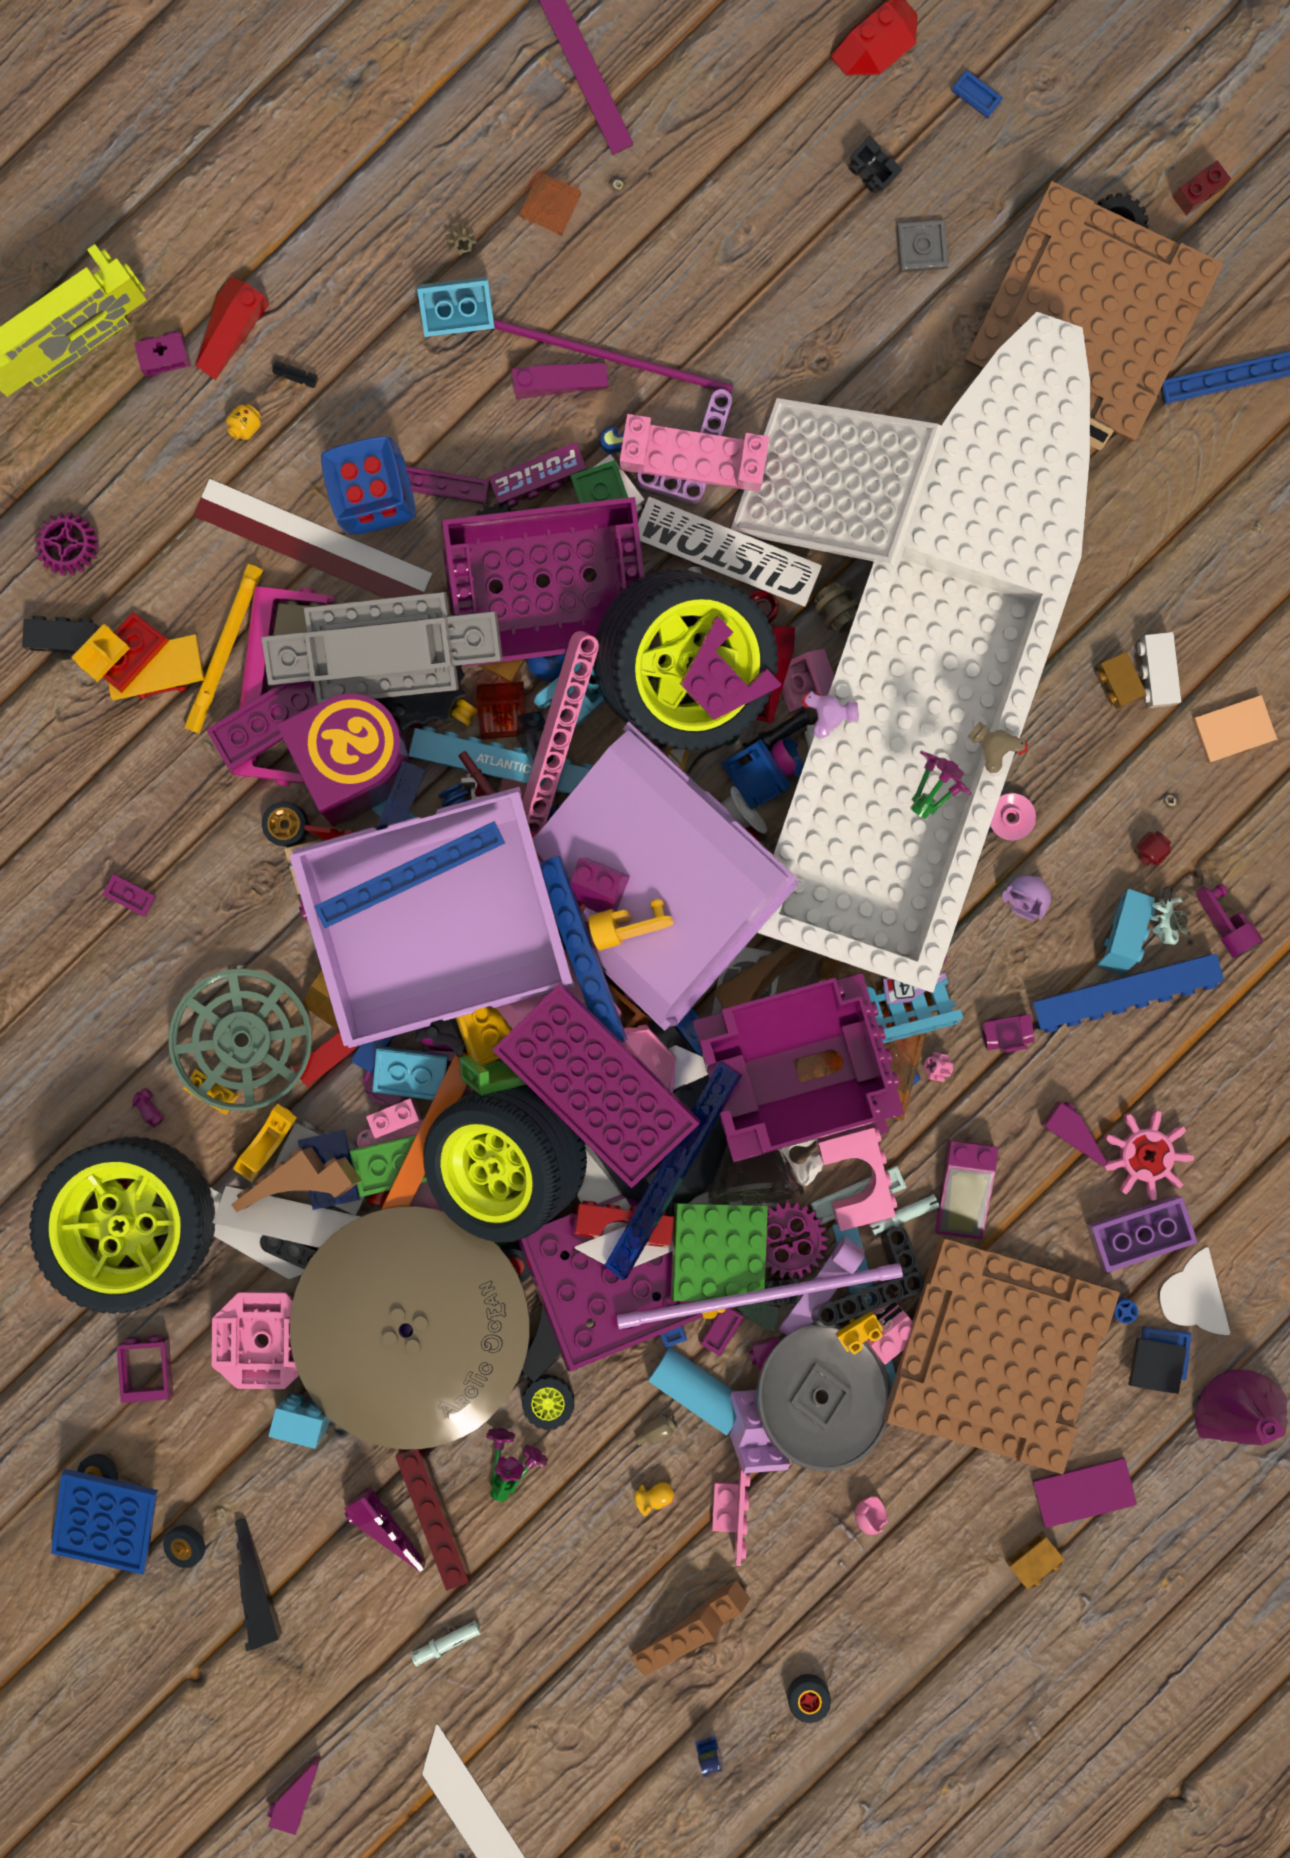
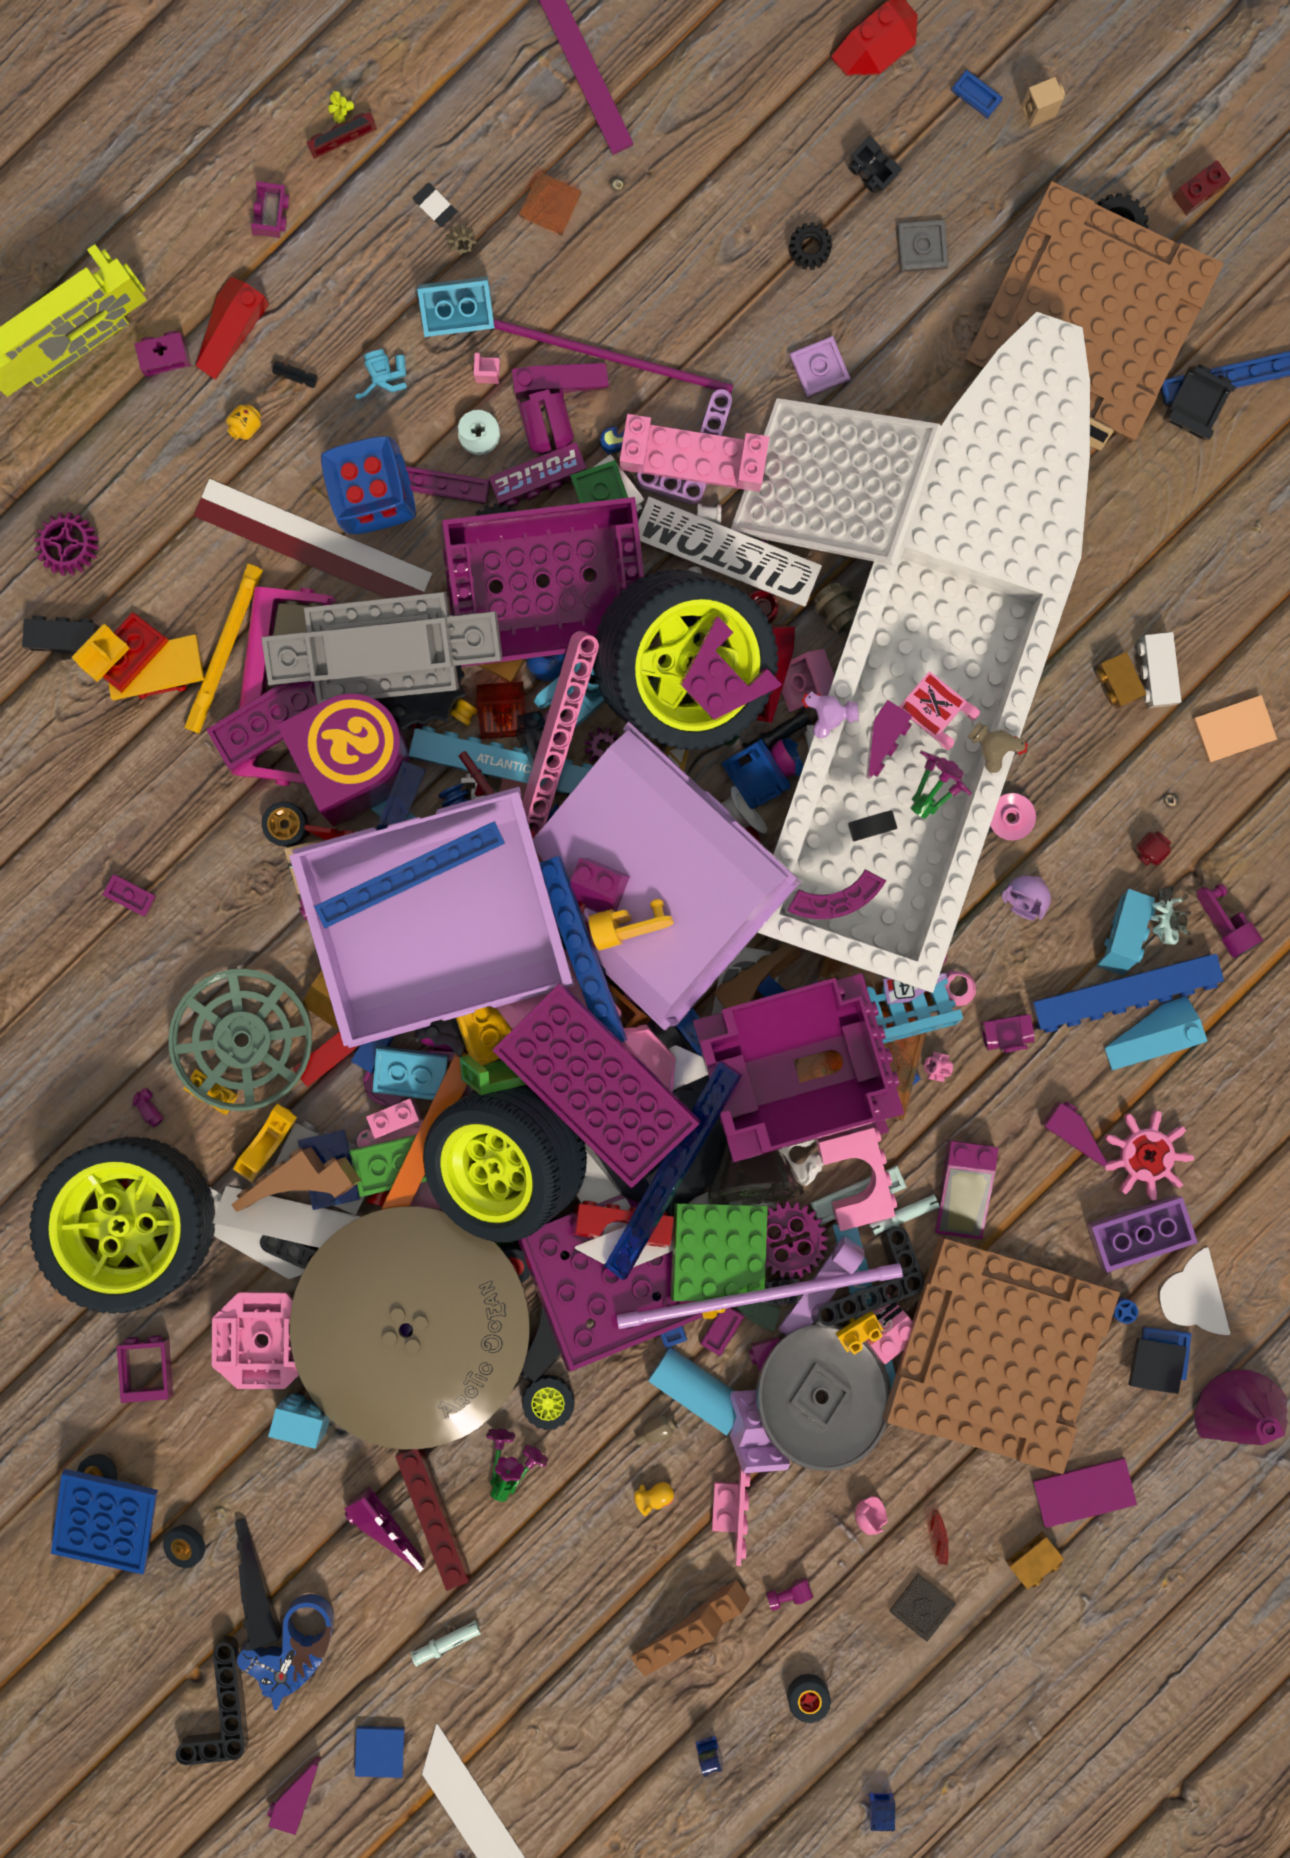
none -> black beam [175,1636,249,1765]
none -> blue animal [237,1594,334,1711]
none -> magenta window [251,181,290,238]
none -> dark red plate [306,112,377,159]
none -> neon yellow plant [328,91,354,124]
none -> medium azure piece [355,349,407,400]
none -> blue tile [355,1726,405,1778]
none -> sticker [413,183,457,227]
none -> light aqua piece [458,410,500,456]
none -> bright pink panel [474,352,500,384]
none -> magenta cylinder [517,388,574,454]
none -> magenta gear [584,727,619,762]
none -> white bush [697,504,721,525]
none -> blue sticker [757,975,786,997]
none -> magenta leg [766,1578,814,1611]
none -> magenta tile [787,869,887,920]
none -> black tyre [789,222,832,270]
none -> lavender tile [789,336,851,398]
none -> black tyre [848,810,897,842]
none -> magenta slope [866,700,912,779]
none -> clear blue panel [869,1793,895,1831]
none -> clear smoke tile [889,1573,956,1642]
none -> flag [899,671,980,750]
none -> clear red slope [929,1509,949,1565]
none -> bright pink piece [945,970,976,1006]
none -> tan brick [1021,77,1065,127]
none -> medium azure wedge [1104,996,1207,1070]
none -> black panel [1163,364,1236,440]

